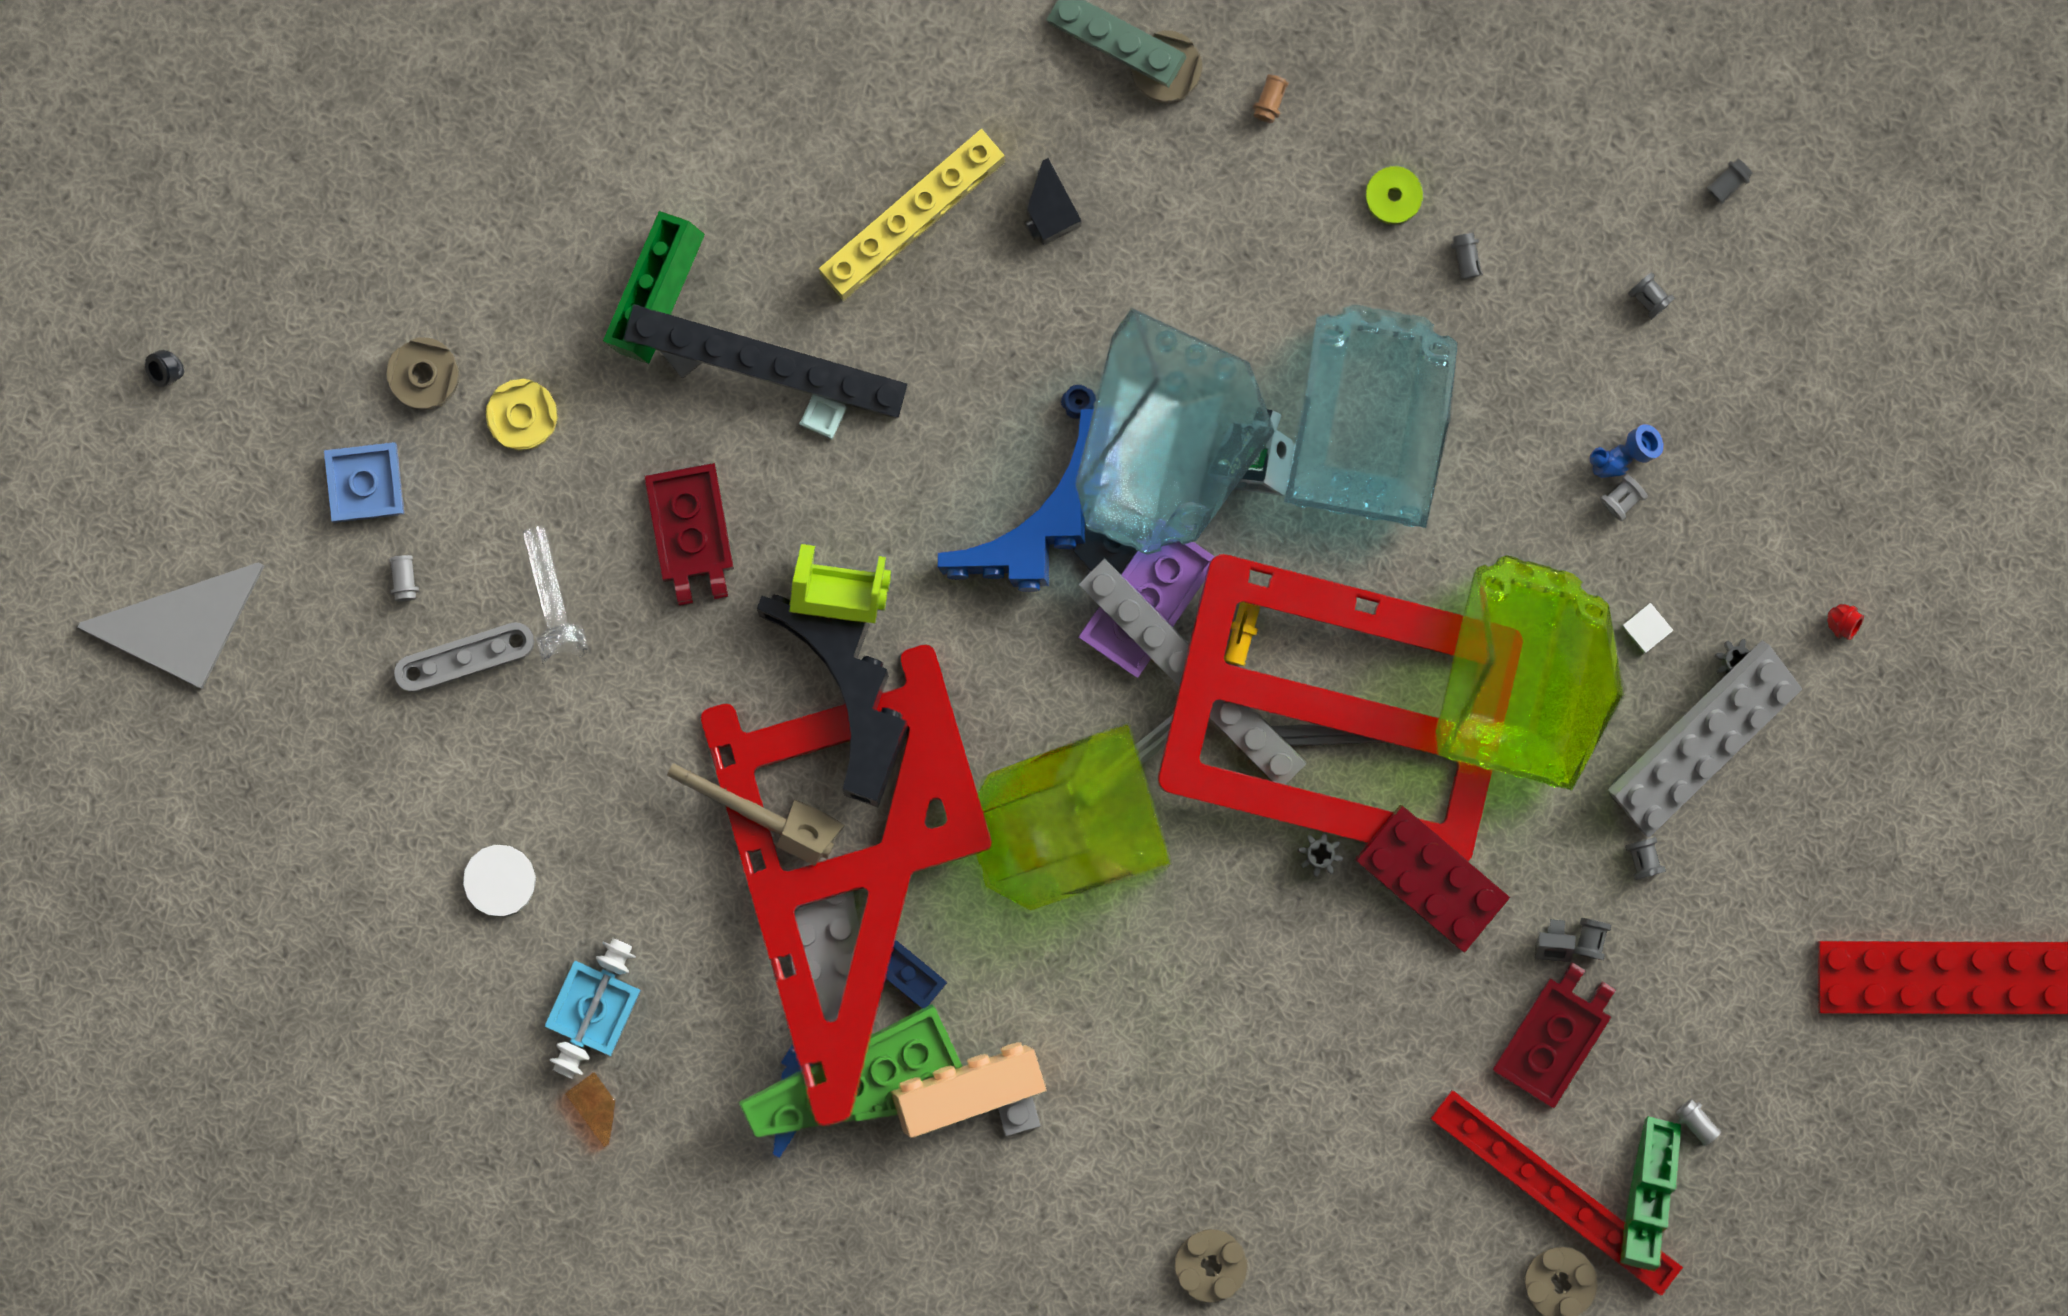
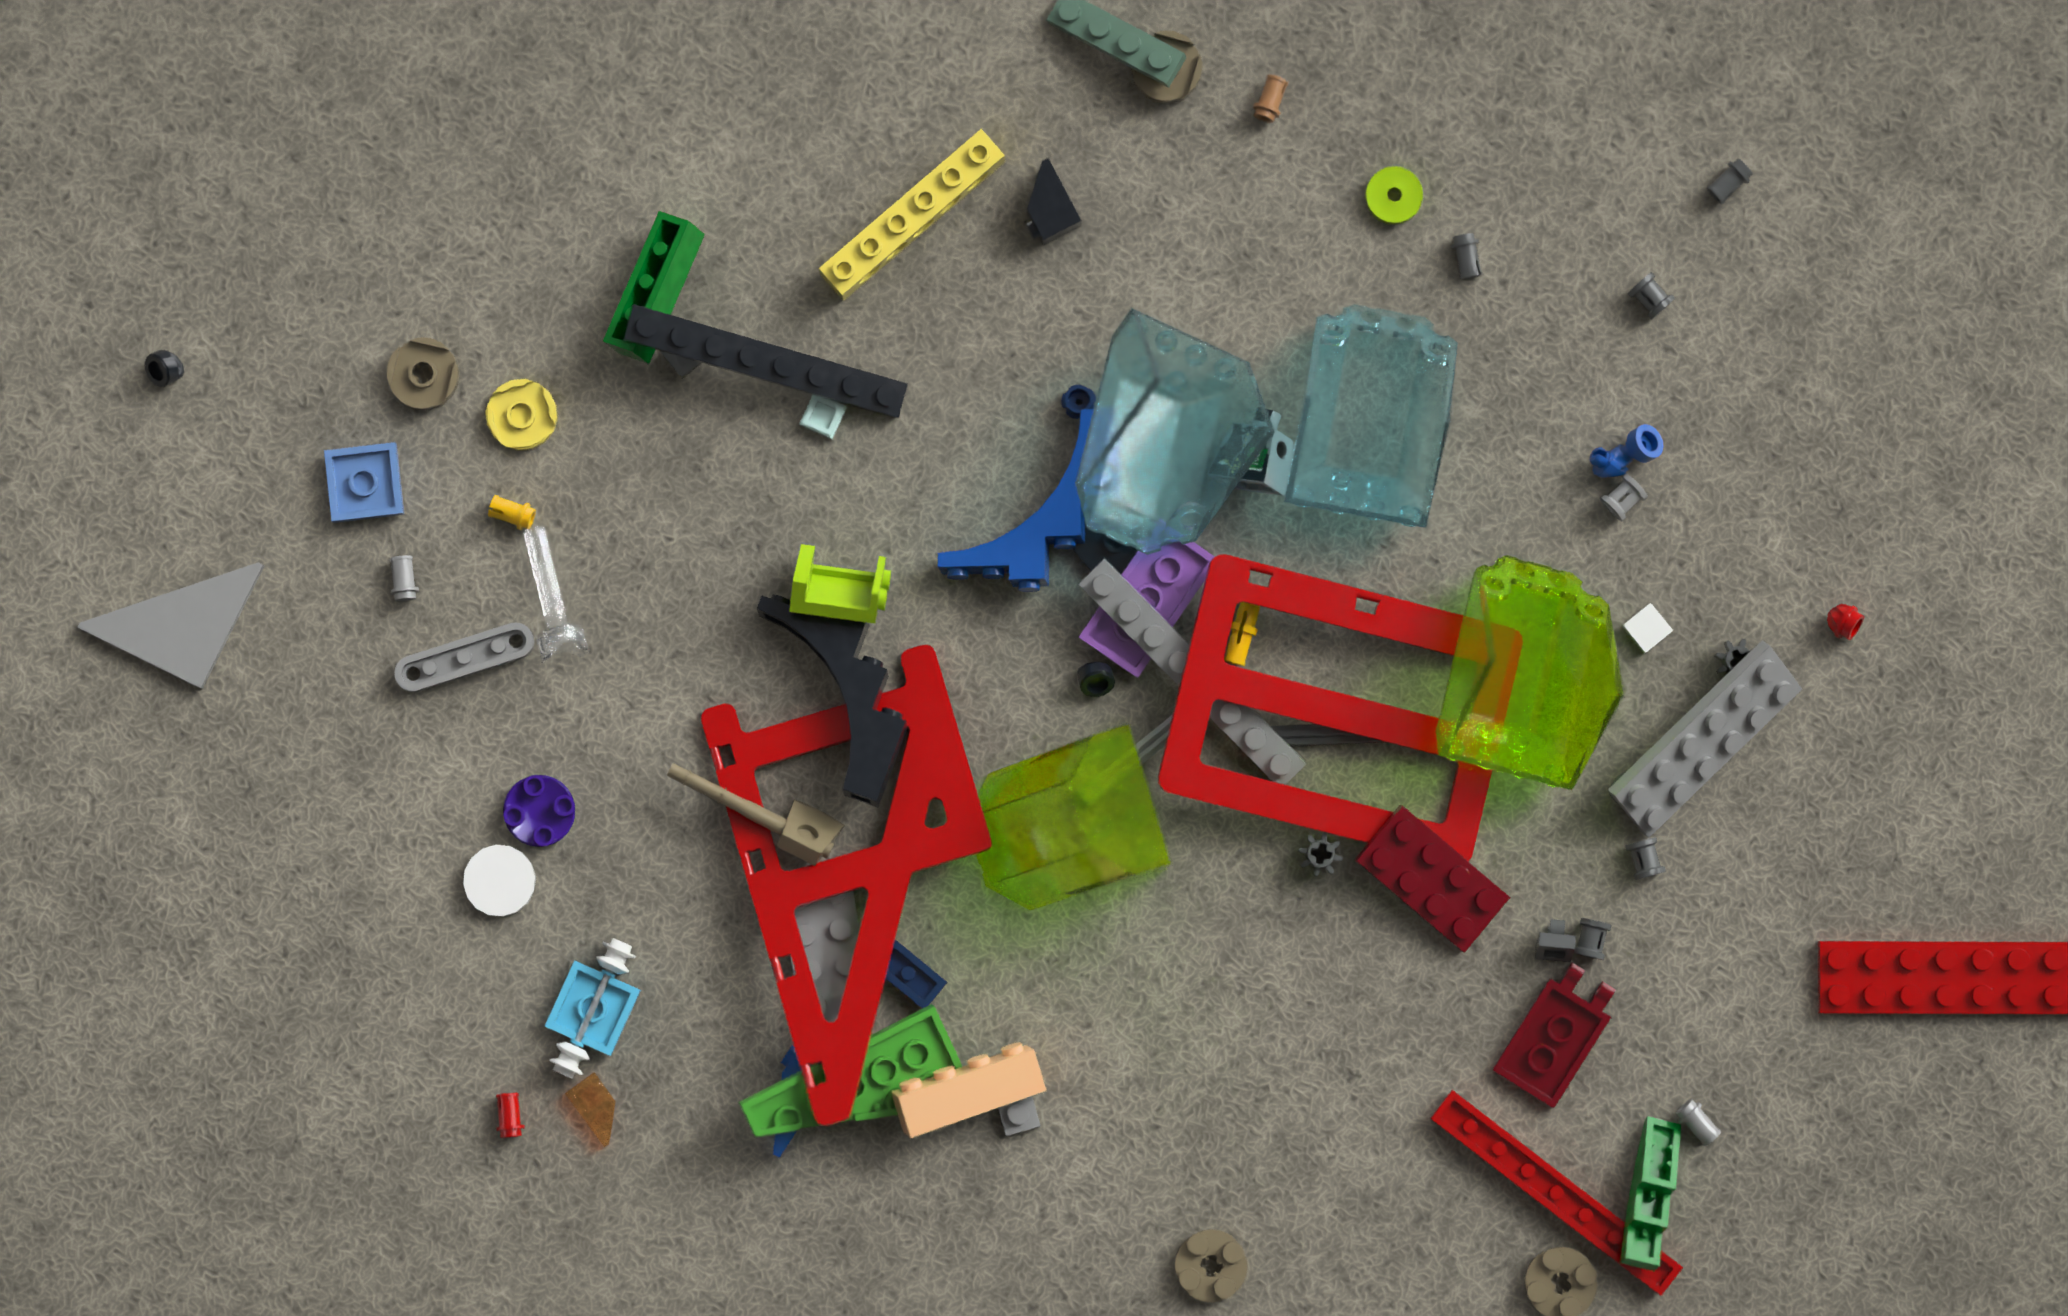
dark red tile [644,463,734,606] -> none
none -> yellow pin [488,495,536,530]
none -> red pin [496,1093,525,1138]
none -> dark purple dish [503,775,575,847]
none -> black tile [1077,662,1115,697]

